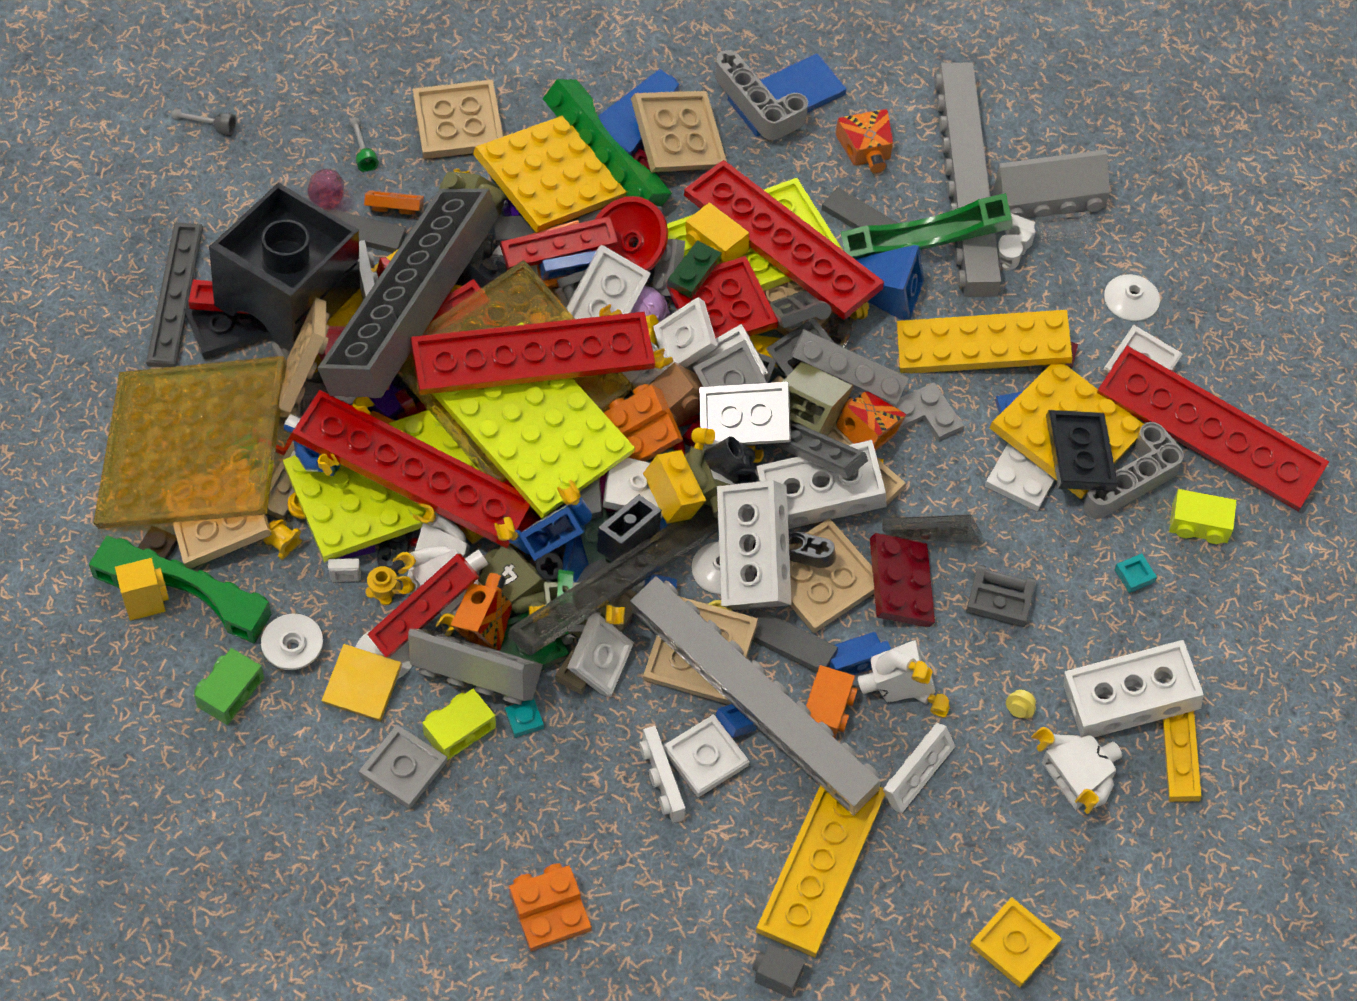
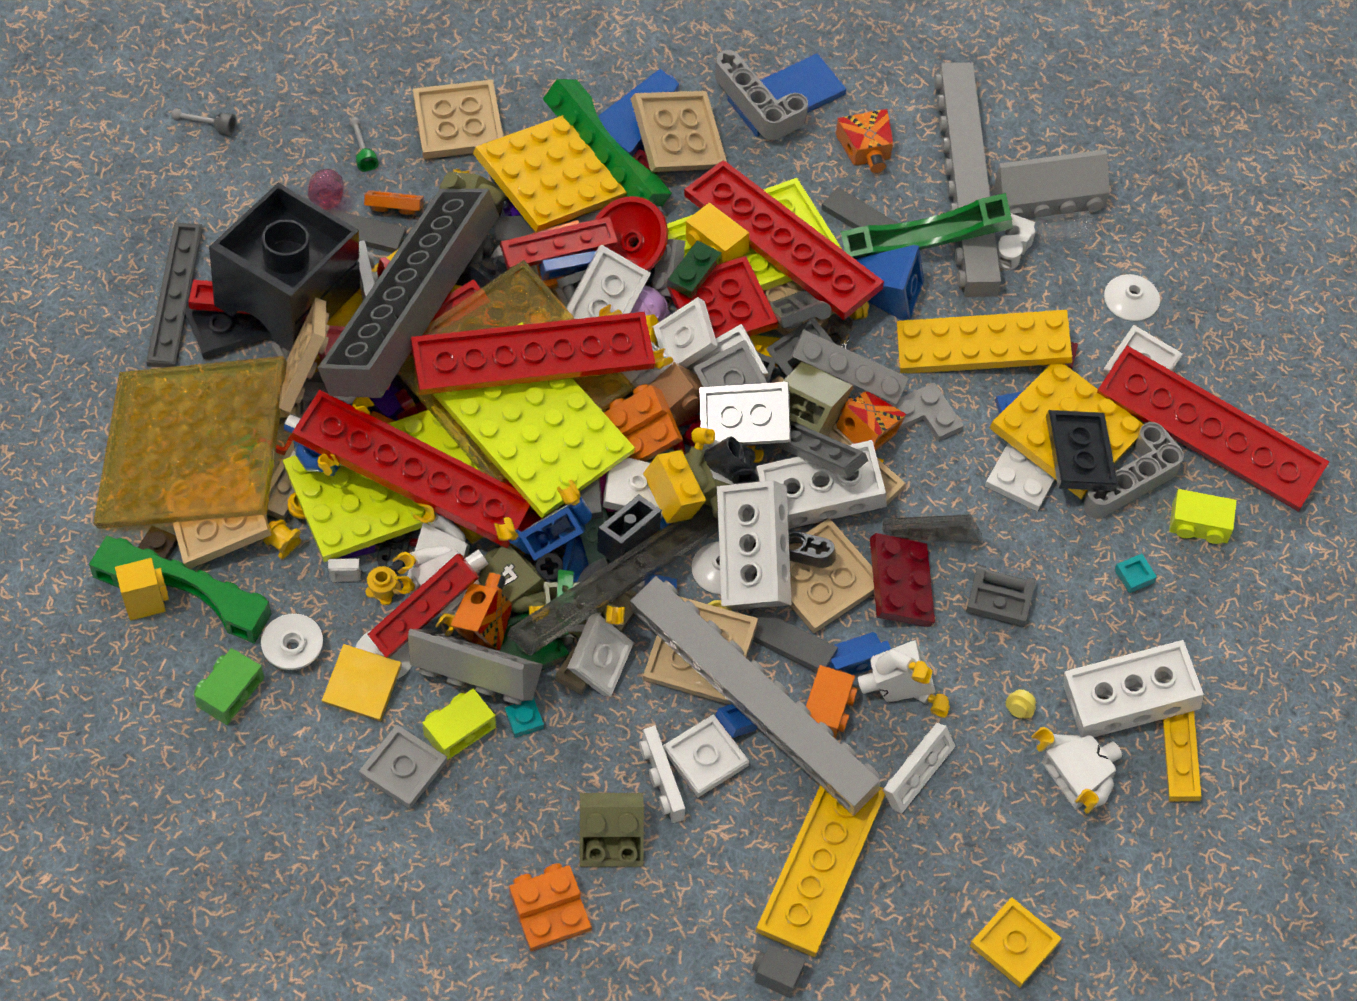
none -> olive slope [580,793,644,867]

